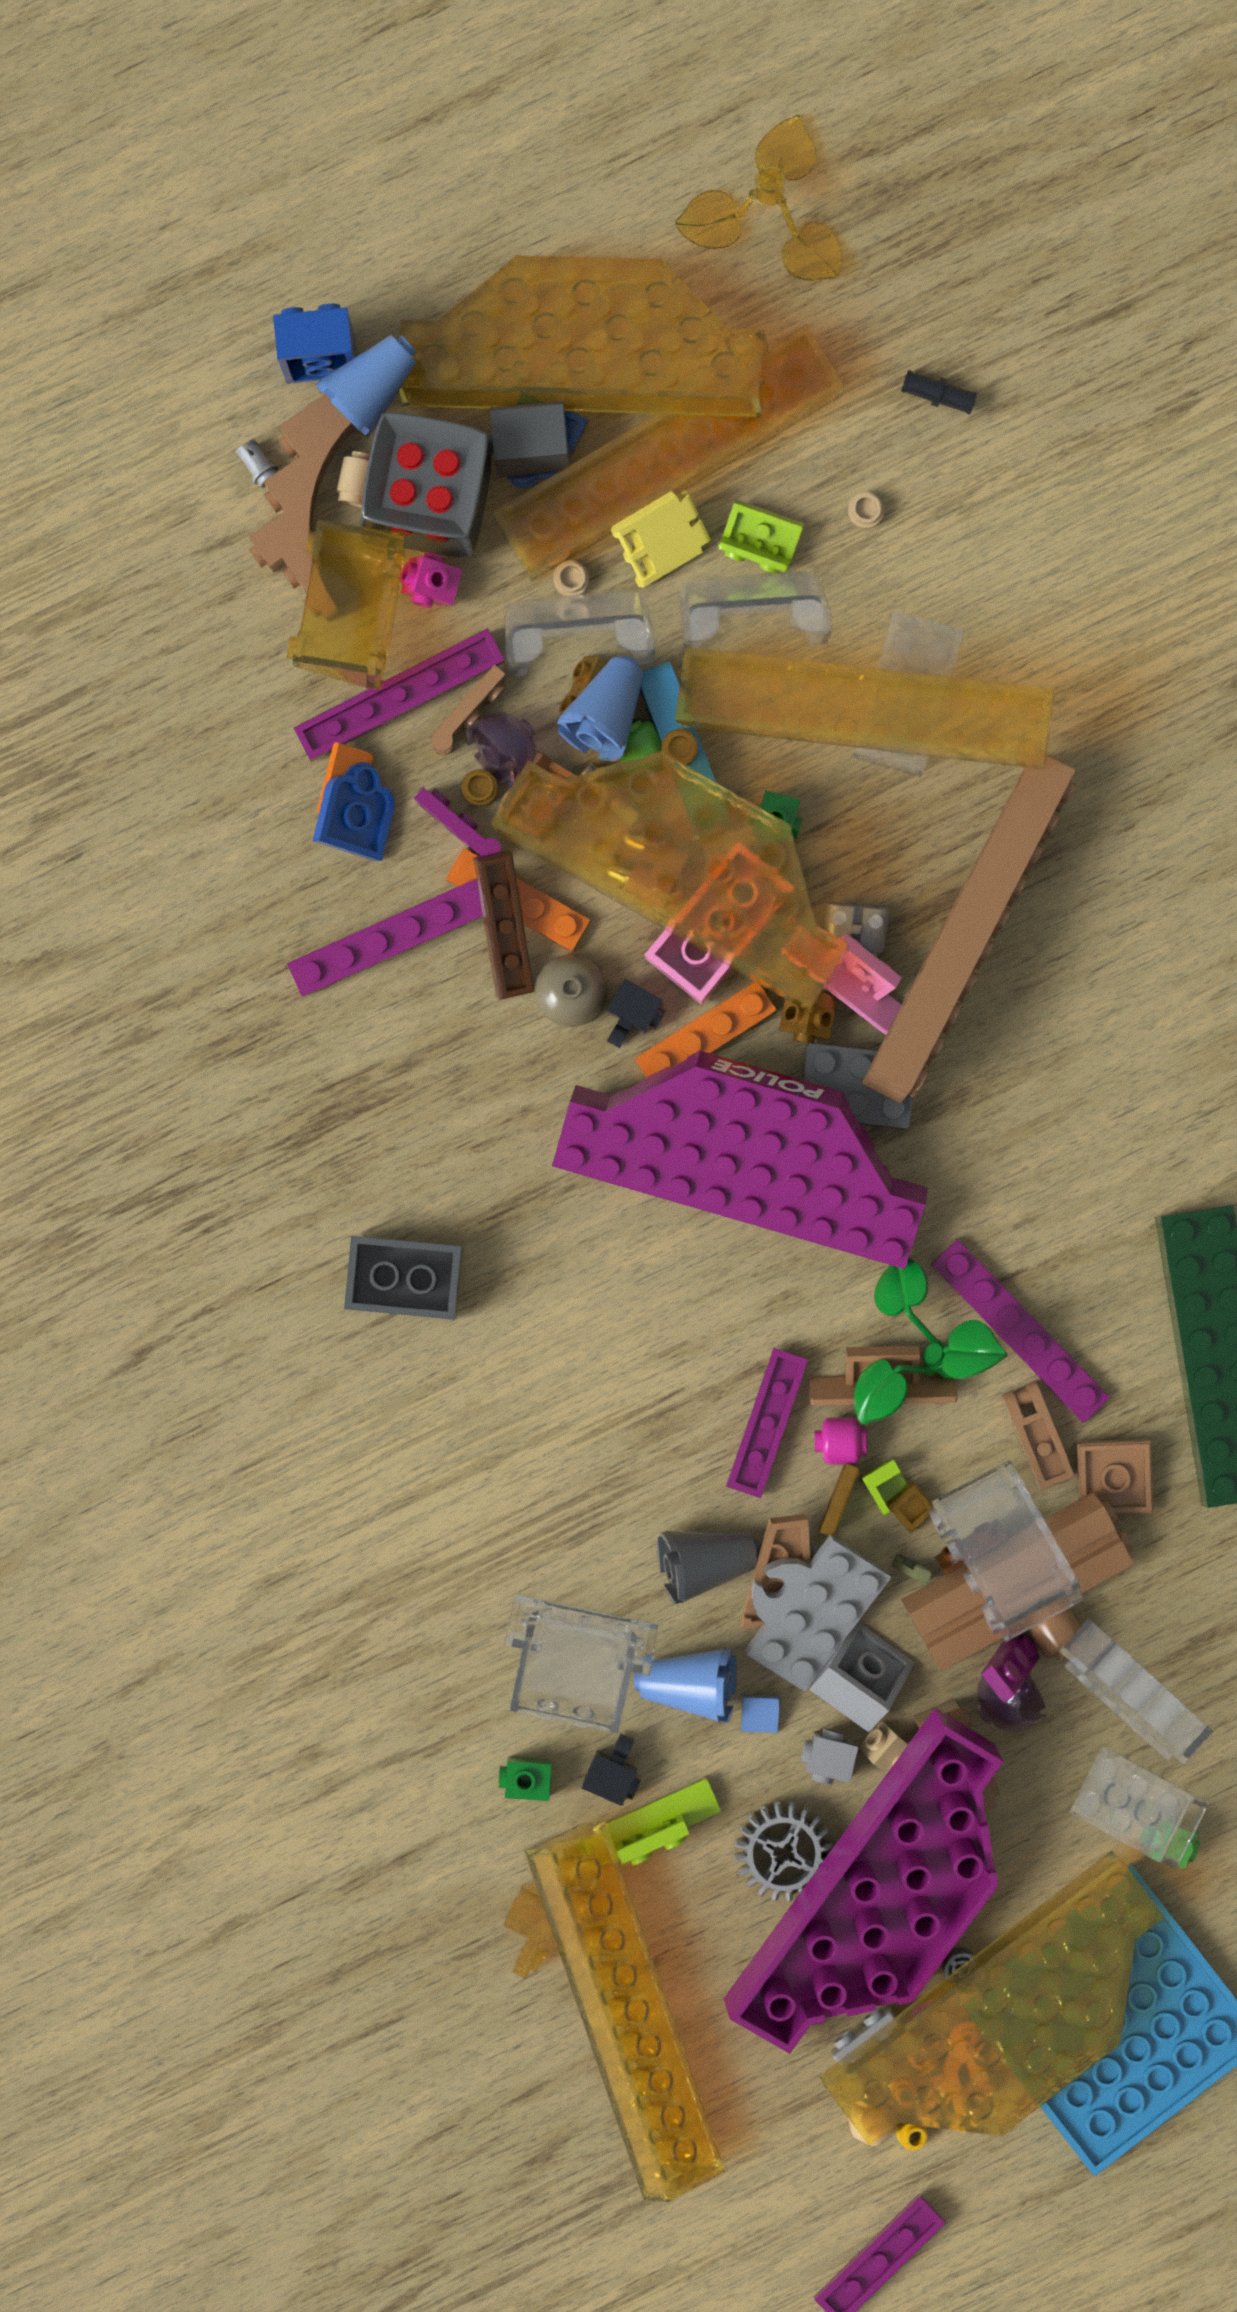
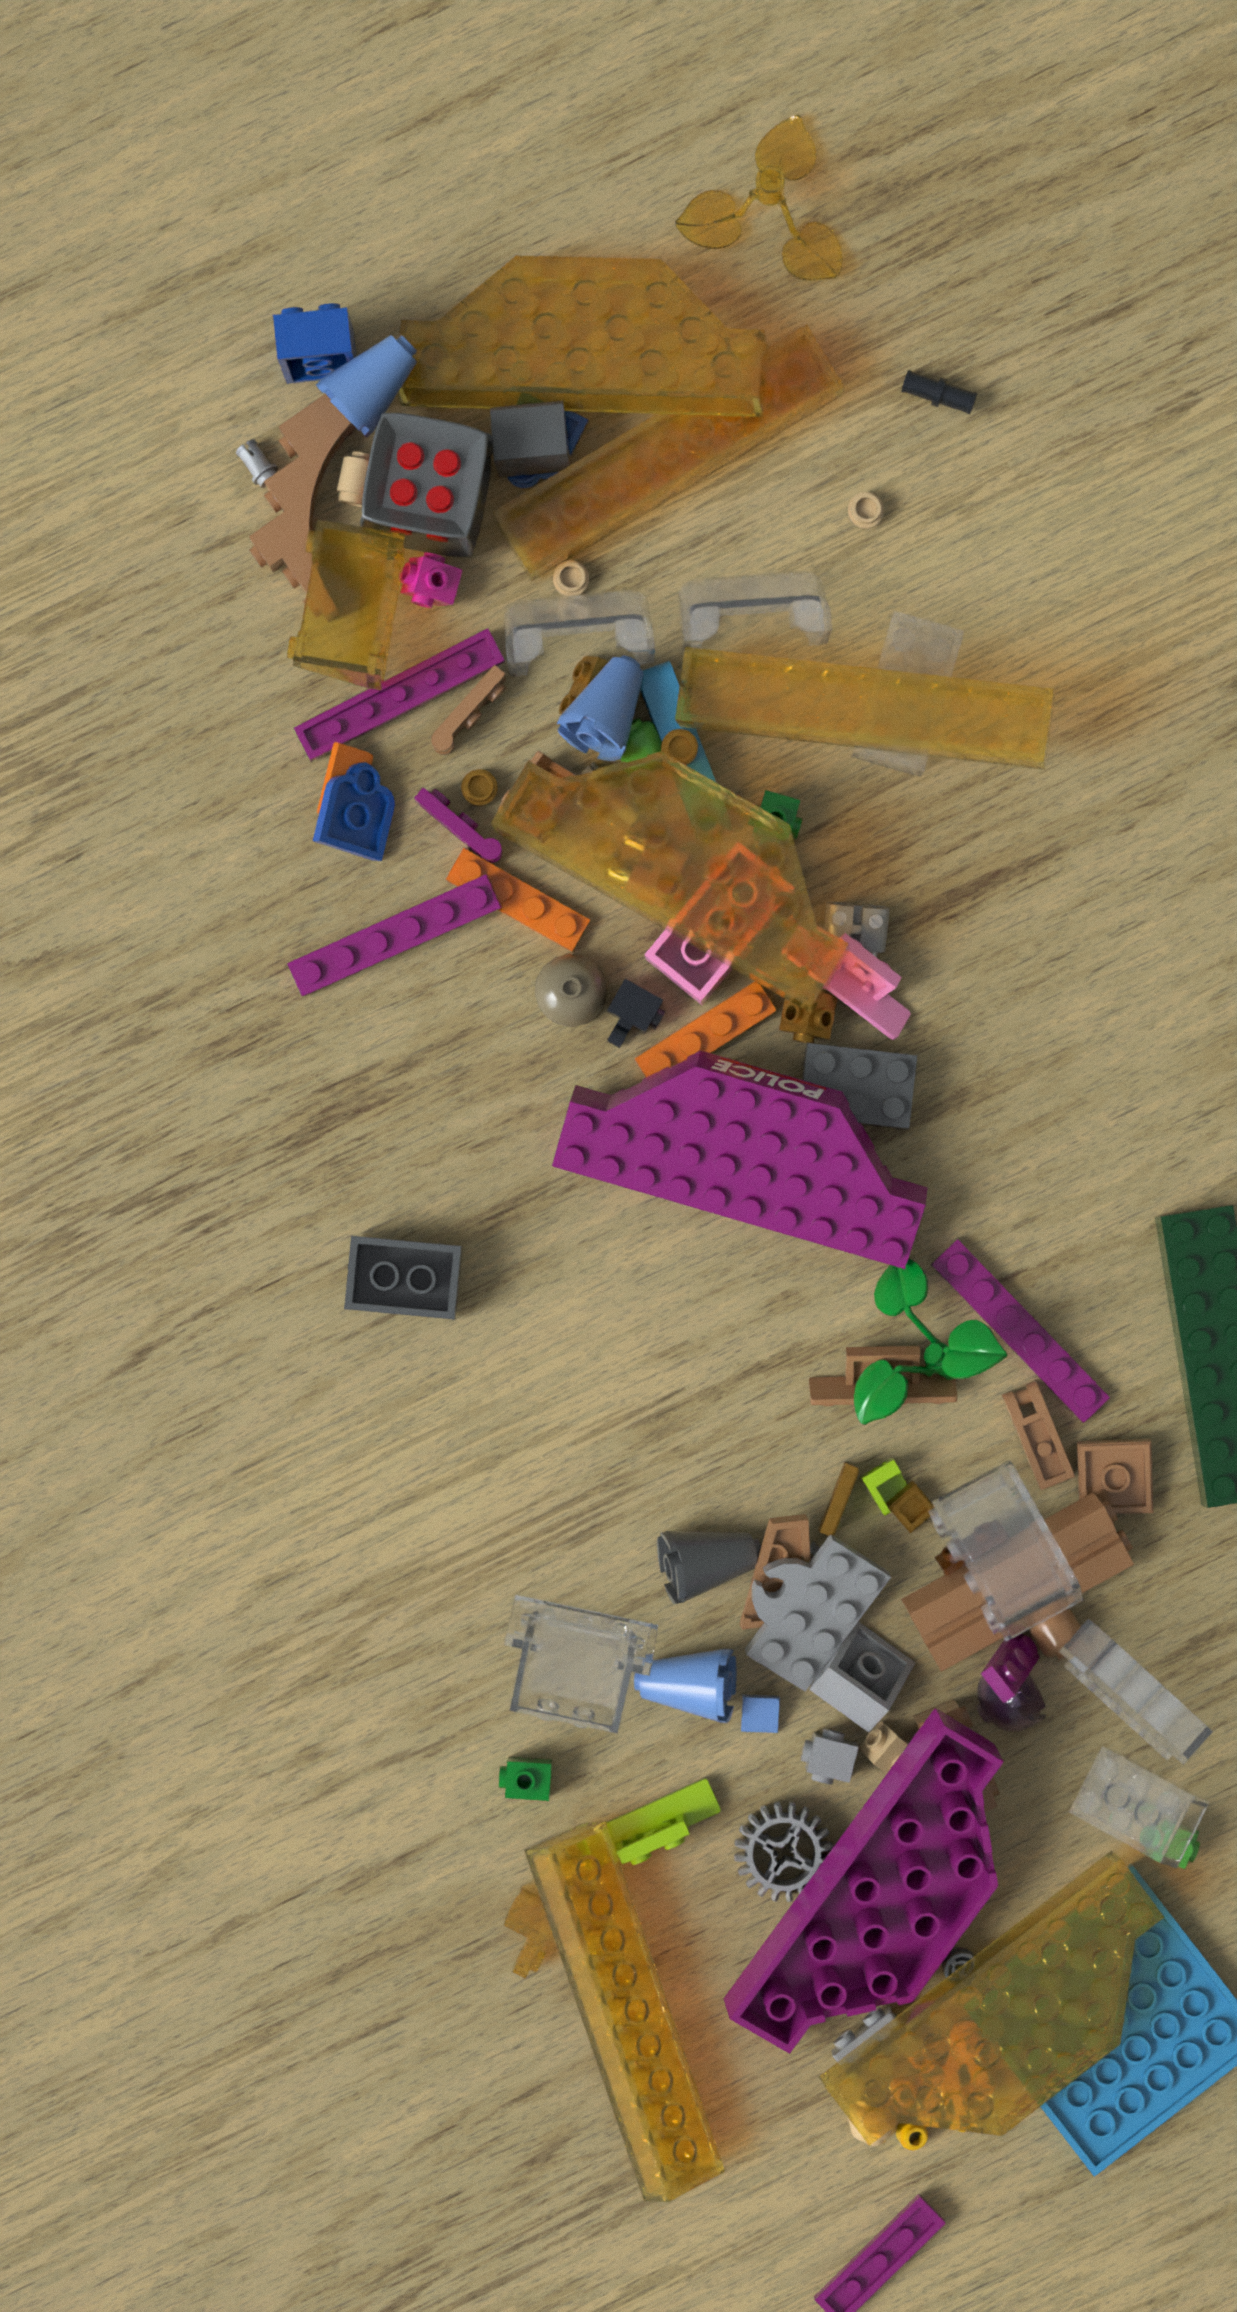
clear purple cylinder [466,712,536,787] -> none
reddish brown tile [473,850,534,1000] -> none
black brick [582,1733,641,1806] -> none
light yellow plate [611,491,710,587] -> none
lime bracket [718,499,804,573] -> none
magenta plate [726,1348,808,1498] -> none
dark pink head [815,1417,867,1465] -> none
medium nougat brick [861,749,1076,1104] -> none
olive tile [891,1554,932,1585] -> none

